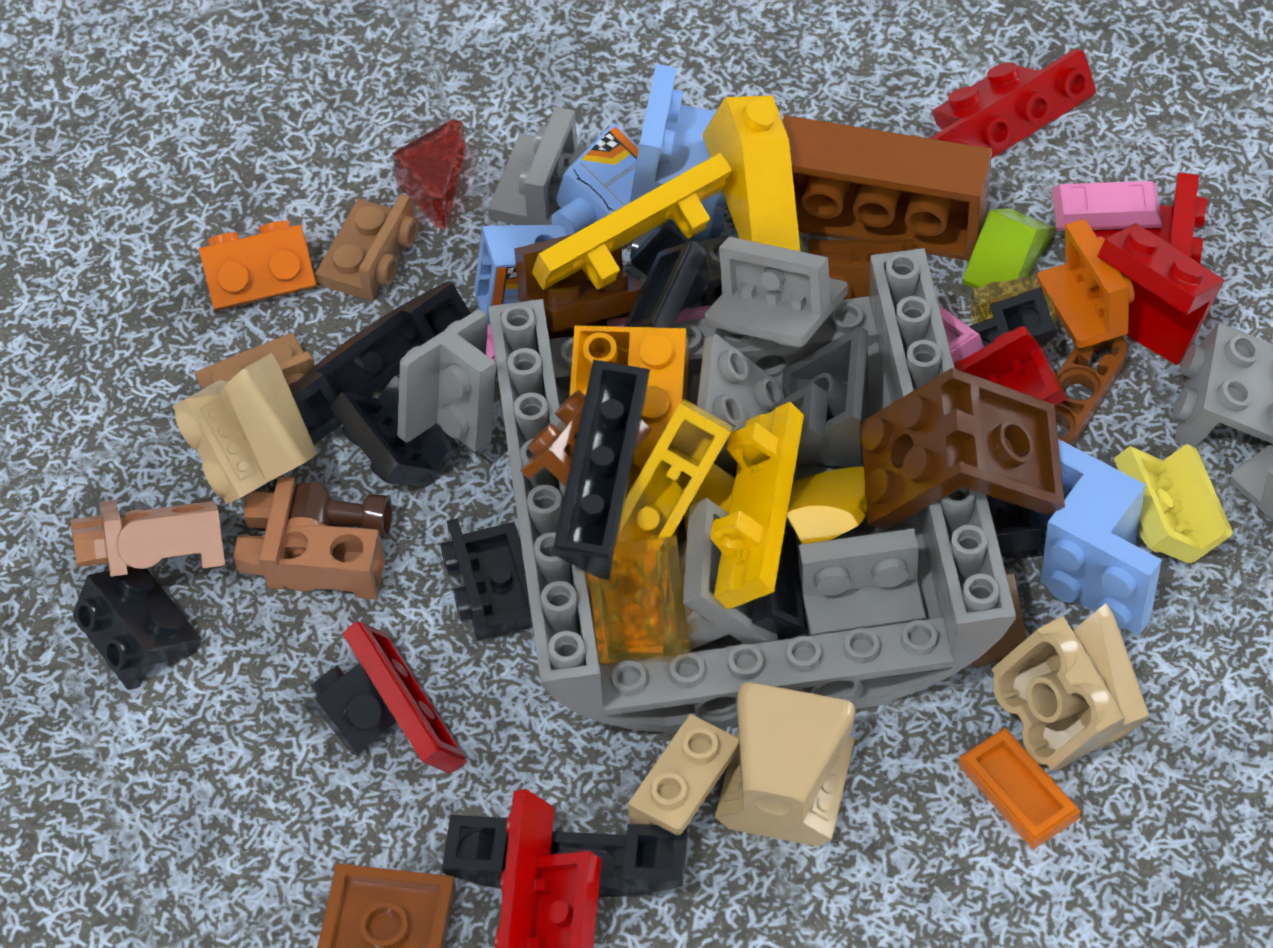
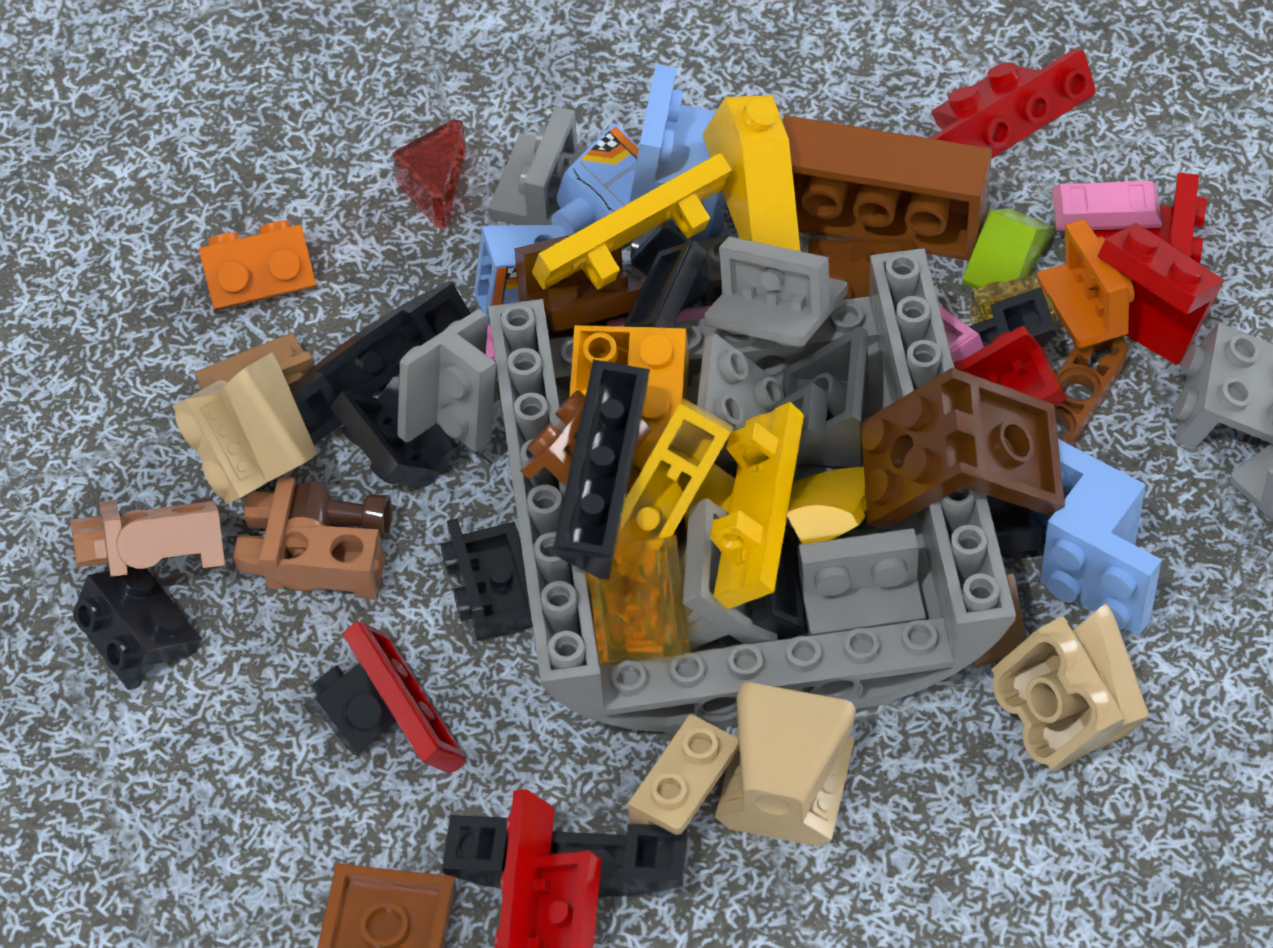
medium nougat bracket [315,194,419,302] -> none
orange tile [958,728,1081,850] -> none
light yellow bracket [1114,444,1233,563] -> none

